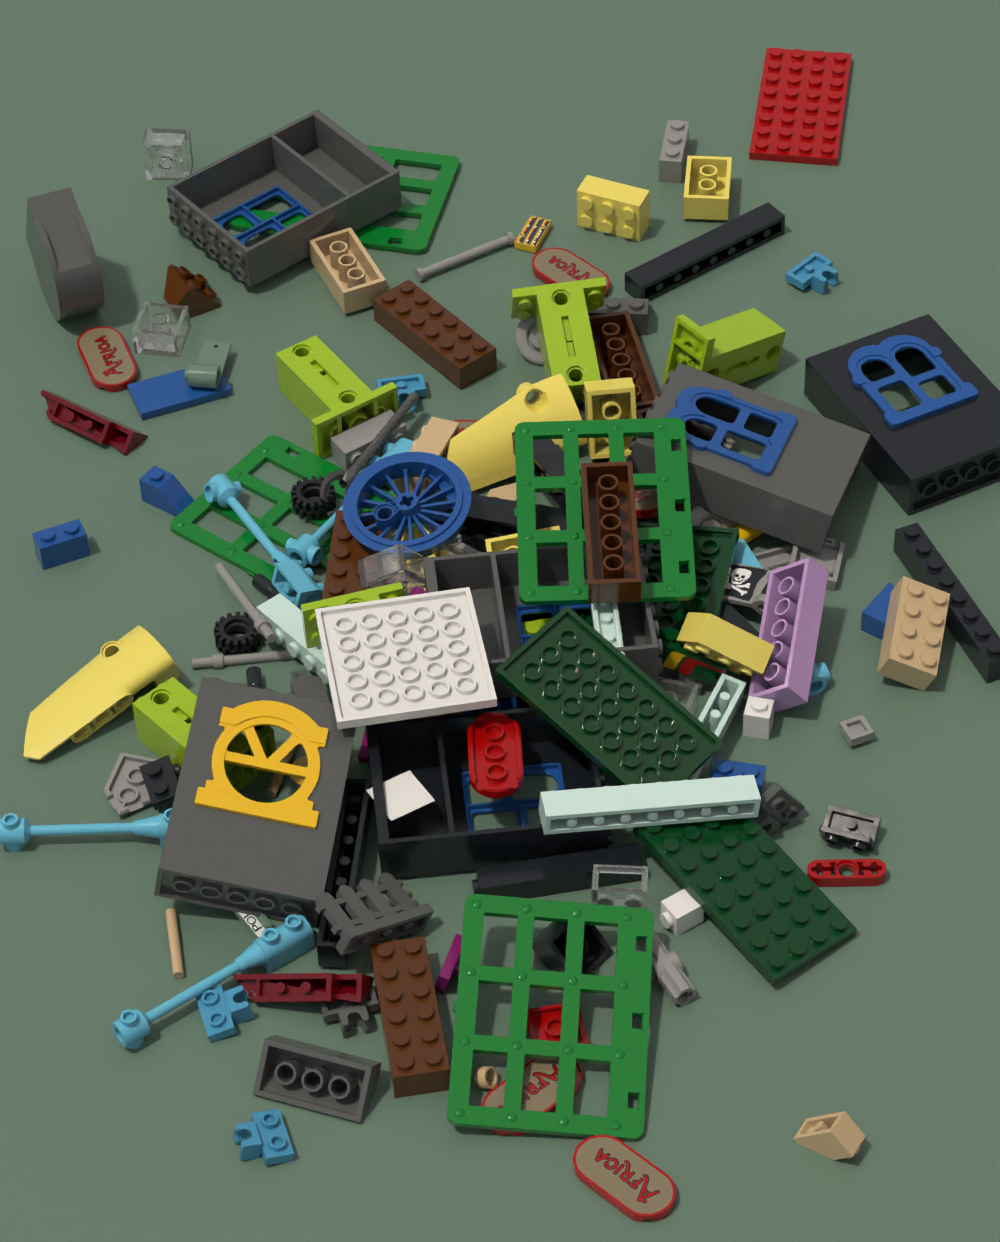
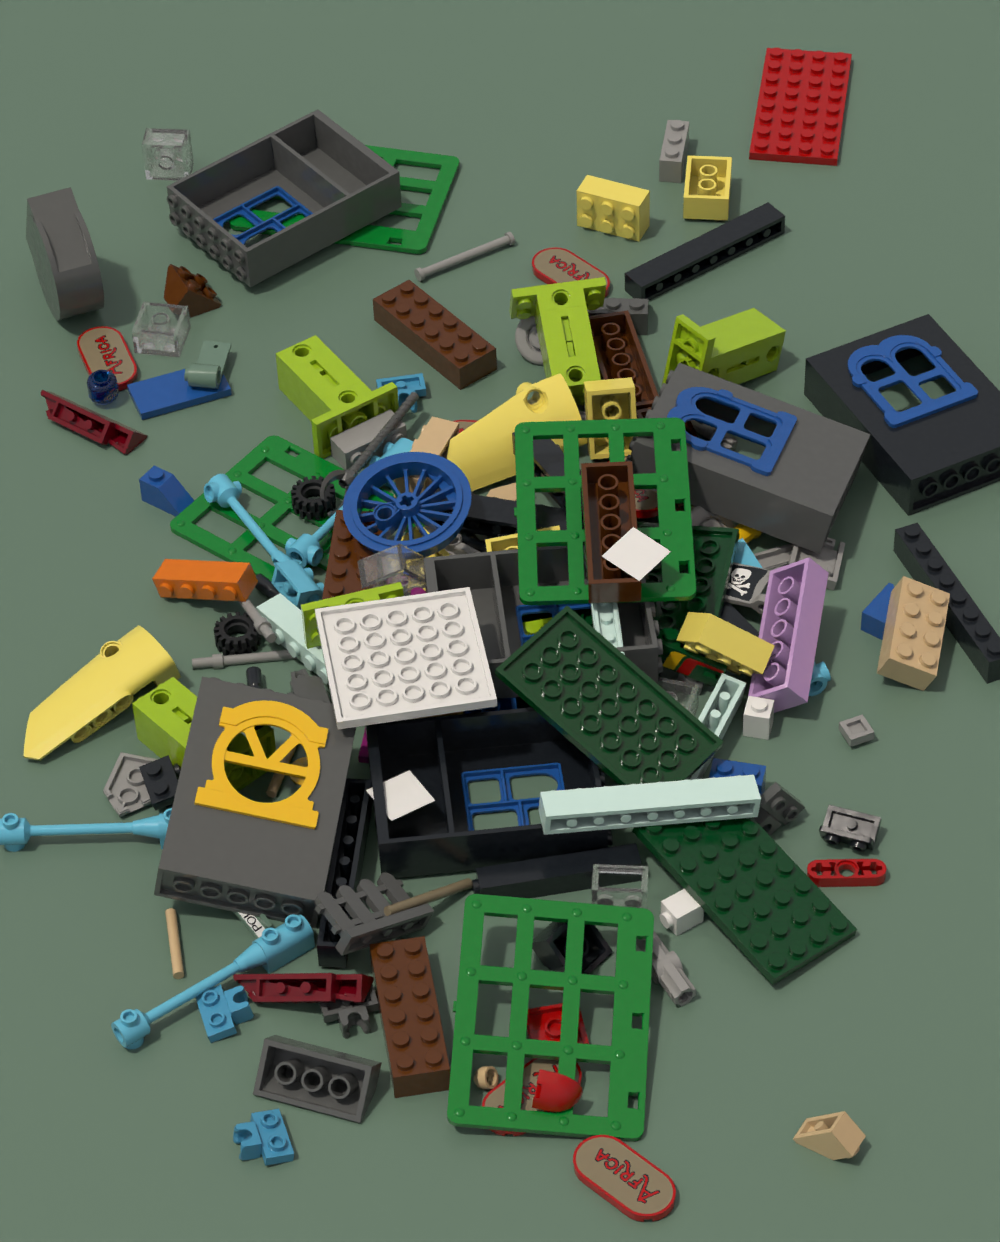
blue brick [32,519,90,570] -> none
tan brick [309,227,387,314] -> none
magenta tile [434,933,462,995] -> none
red tile [467,712,524,798] -> none
tile [514,215,552,253] -> none
dark azure plate [785,252,839,295] -> none
none -> clear blue head [87,370,119,405]
none -> orange brick [152,559,258,602]
none -> dark tan bar [384,878,472,916]
none -> red brick [532,1069,583,1112]
none -> white sticker [602,527,671,581]

